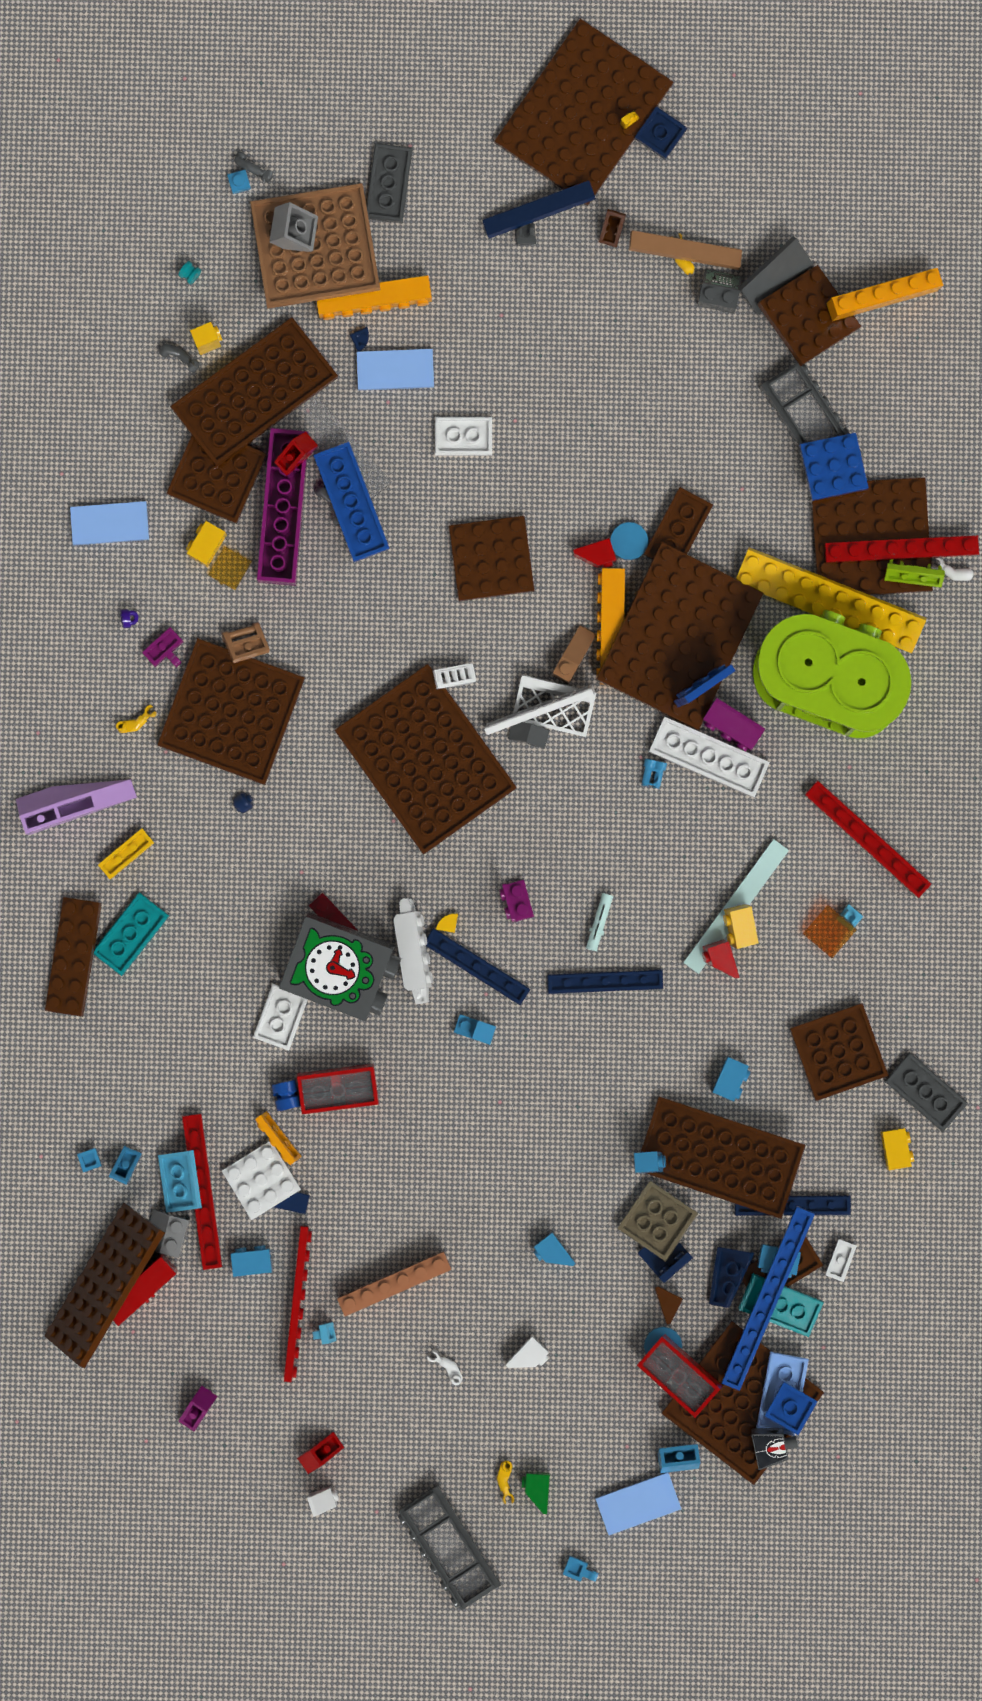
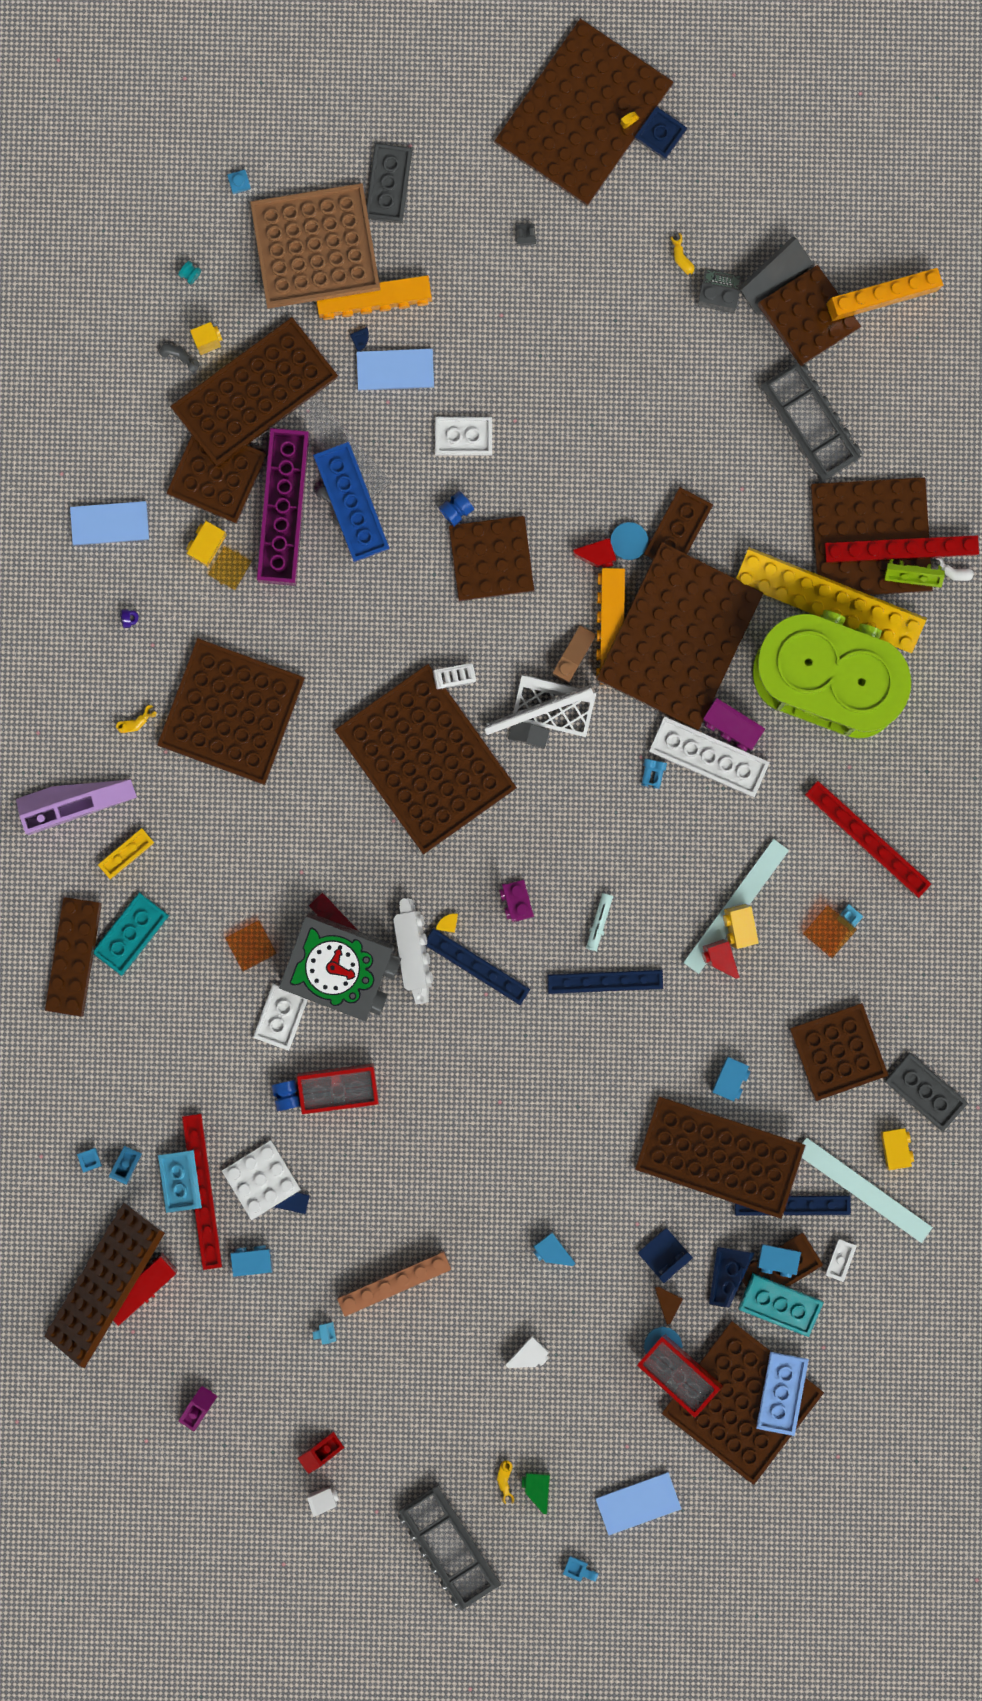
magenta plate [142,627,183,668] -> none
light grey slope [150,1210,191,1258] -> none
medium nougat plate [221,622,270,663] -> none
dark blue piece [233,792,253,813] -> none
dark grey arm [234,152,273,183] -> none
light orange plate [255,1111,302,1165] -> none
light grey slope [269,202,318,252] -> none
red slope [274,431,318,476] -> none
red plate [284,1226,312,1382] -> none
white arm [427,1349,463,1385] -> none
dark azure slope [454,1014,496,1045] -> none
dark blue tile [482,181,596,239] -> none
reddish brown slope [599,209,626,248] -> none
dark tan plate [617,1181,698,1262] -> none
medium nougat tile [629,230,742,270] -> none
dark azure brick [634,1151,666,1174] -> none
dark azure brick [657,1444,700,1473] -> none
blue plate [674,664,736,707] -> none
blue plate [721,1205,815,1391] -> none
torso [751,1428,798,1470] -> none
blue plate [764,1381,818,1436] -> none
blue plate [799,433,869,501] -> none
none -> clear orange tile [225,920,277,972]
none -> blue wheel [438,491,474,526]
none -> light aqua tile [802,1138,933,1243]

